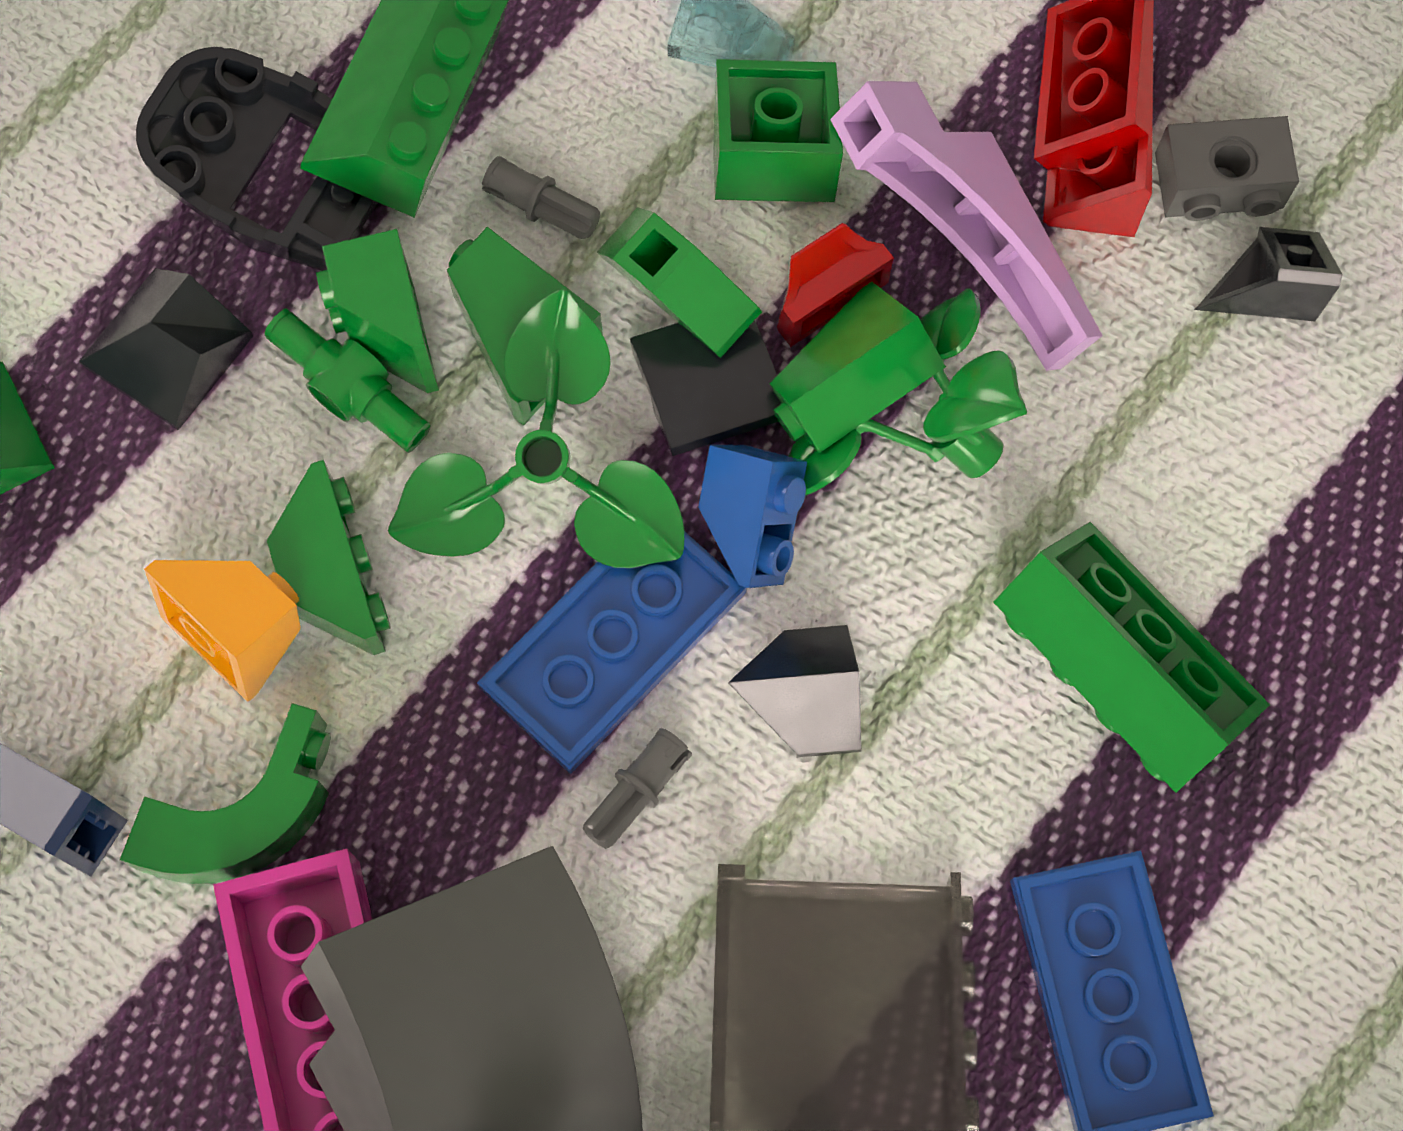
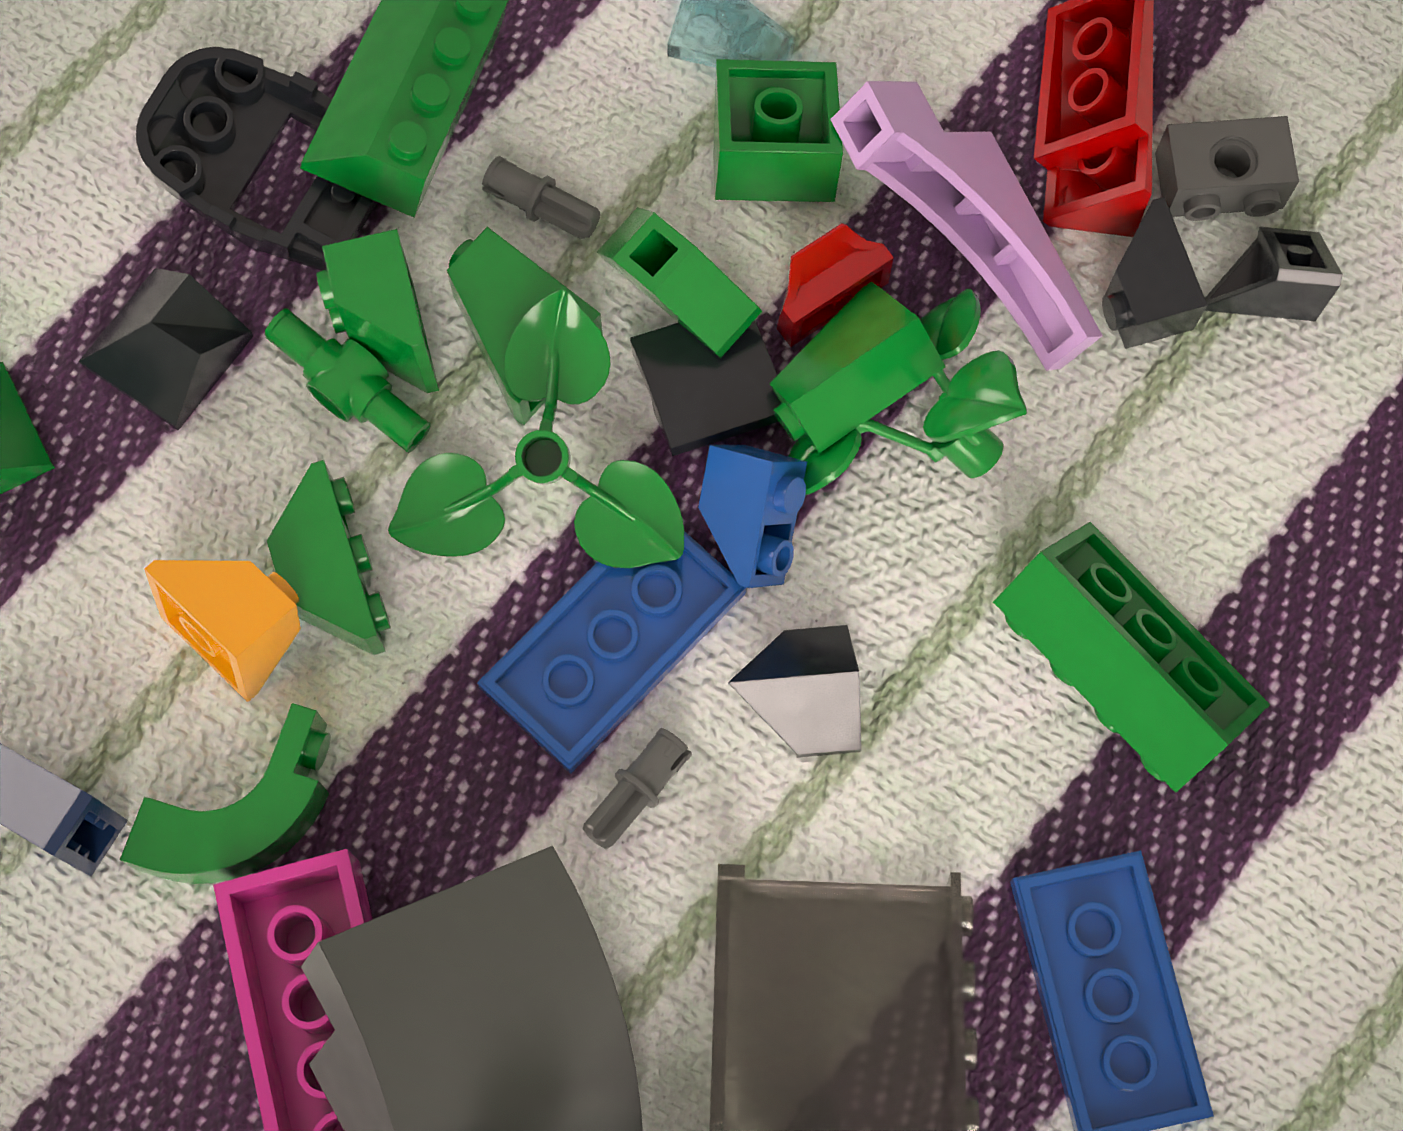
none -> black slope [1102,197,1208,349]

